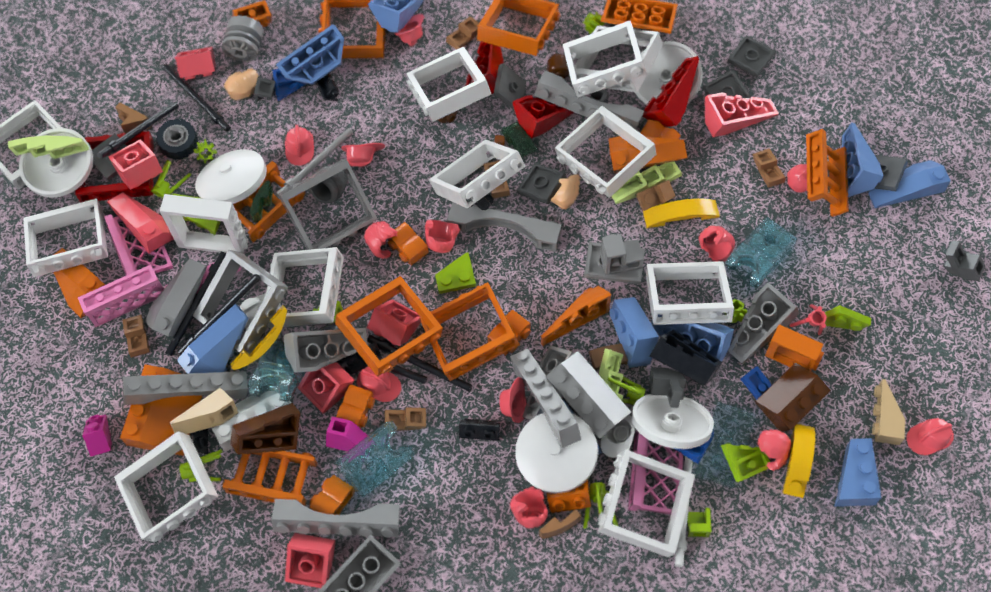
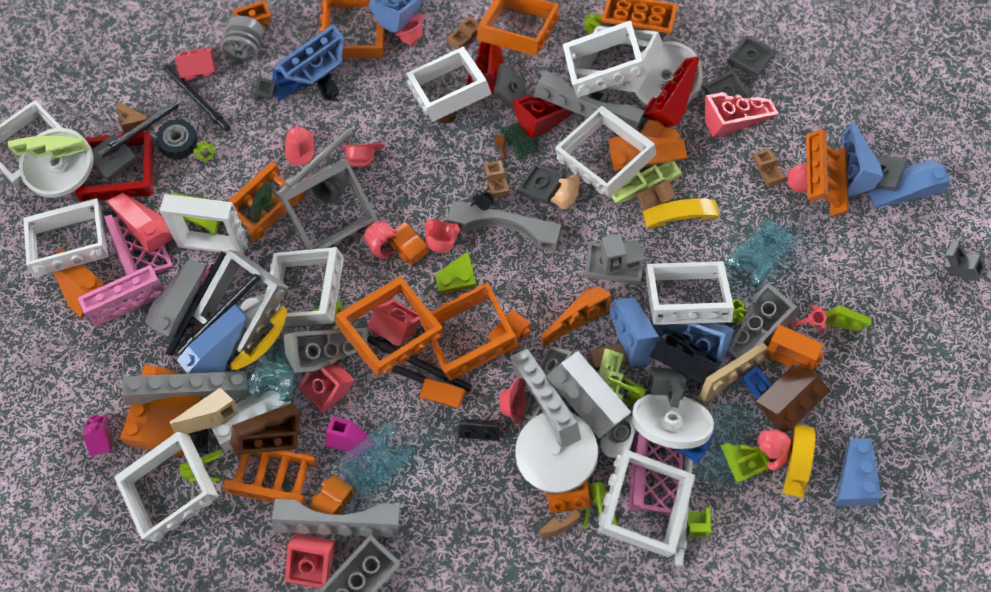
coral slope [108,139,163,190] -> none
medium nougat slope [122,315,150,358] -> none
lime plant [151,159,191,198] -> none
white dish [195,149,267,204] -> none
light nougat hair [224,68,259,100] -> none
orange brick [336,384,375,429] -> none
black hinge [340,342,383,375] -> none
coral piece [356,366,401,402] -> none
medium nougat slope [384,407,426,431] -> none
white window [429,139,525,208] -> none
coral hair [510,486,548,529] -> none
reddish brown head [547,53,570,79] -> none
coral hair [699,226,735,262] -> none
tan slope [872,379,905,445] -> none
coral piece [906,418,954,455] -> none
none -> orange slope [419,379,466,409]
none -> tan wing [698,342,768,406]

